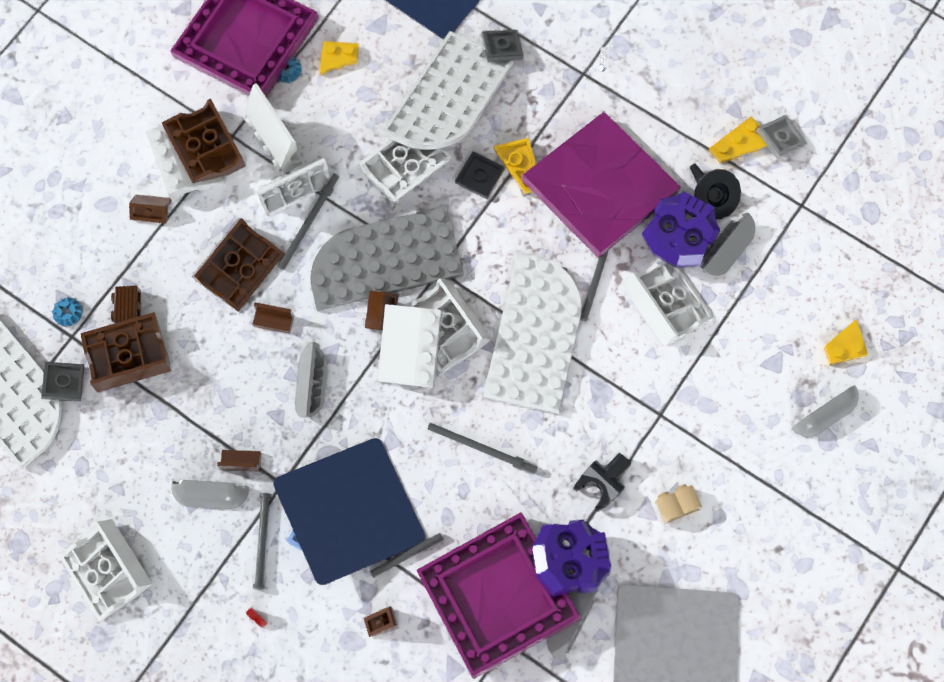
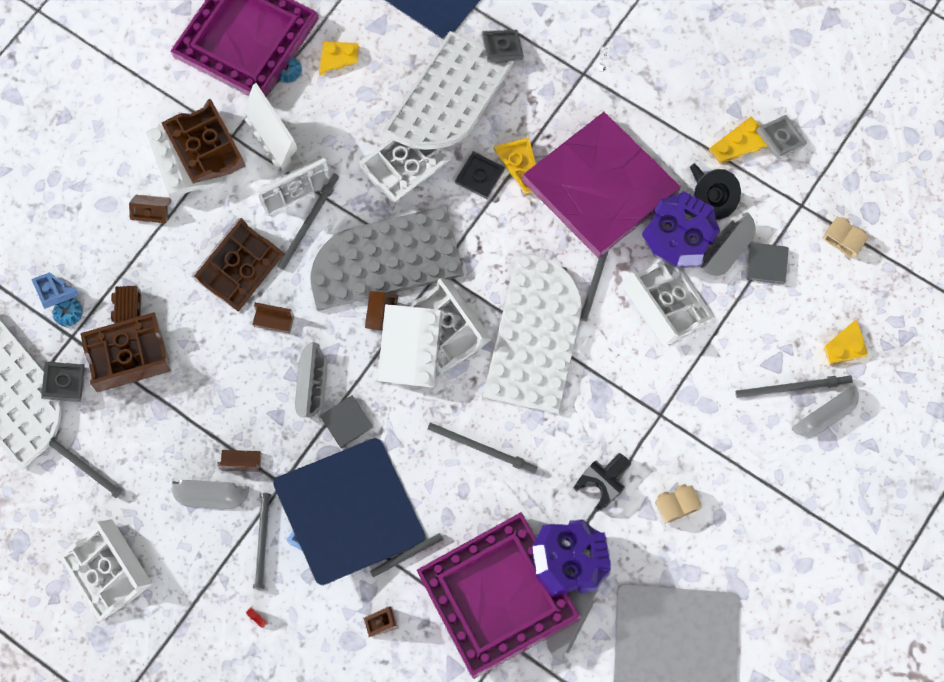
none -> medium blue wing [31,272,79,309]
none -> dark grey bar [46,437,123,498]
none -> dark grey tile [320,395,373,448]
none -> dark grey bar [735,375,853,398]
none -> dark grey tile [747,242,789,284]
none -> tan brick [822,216,869,259]

